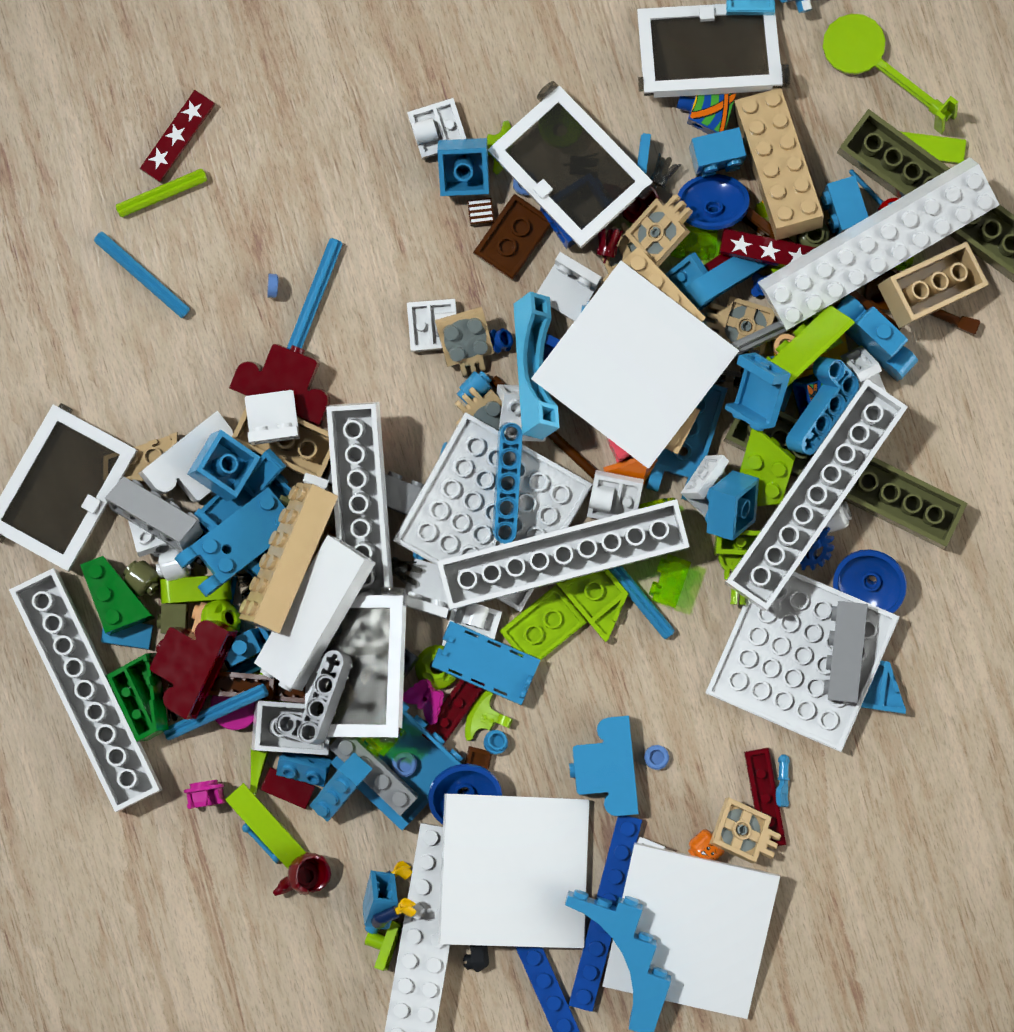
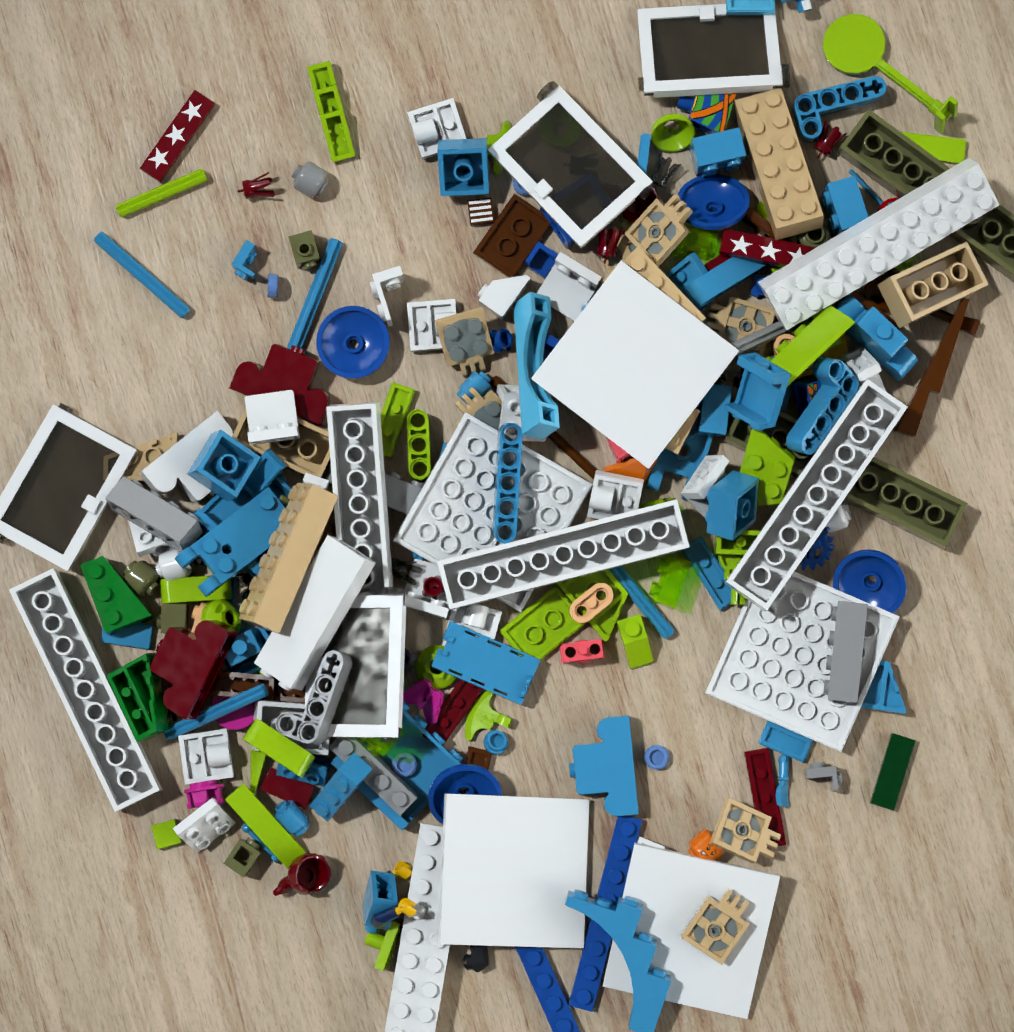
none -> lime tile [151,819,182,850]
none -> white plate [173,797,236,853]
none -> white plate [178,729,234,785]
none -> olive brick [223,837,262,877]
none -> dark azure bracket [231,240,257,281]
none -> dark red piece [237,172,275,199]
none -> lime beam [242,718,316,778]
none -> dark azure brick [274,800,310,837]
none -> olive brick [289,230,321,270]
none -> light grey head [291,162,329,198]
none -> lime slope [307,60,355,162]
none -> blue dish [316,306,390,379]
none -> white bracket [369,266,404,327]
none -> lime tile [380,382,415,459]
none -> lime beam [407,409,431,482]
none -> dark red piece [422,576,445,600]
none -> white slope [478,275,531,320]
none -> blue panel [525,241,558,279]
none -> coral piece [559,639,605,664]
none -> light nougat plate [570,583,613,623]
none -> lime slope [616,614,654,669]
none -> lime piece [651,113,695,152]
none -> tan piece [680,888,750,965]
none -> dark azure tile [681,535,739,611]
none -> dark azure hinge [699,384,732,437]
none -> dark azure tile [758,721,813,763]
none -> dark azure beam [792,76,886,143]
none -> light grey bracket [804,762,842,791]
none -> dark red piece [813,121,847,158]
none -> dark green tile [870,733,916,811]
none -> reddish brown slope [895,298,969,437]

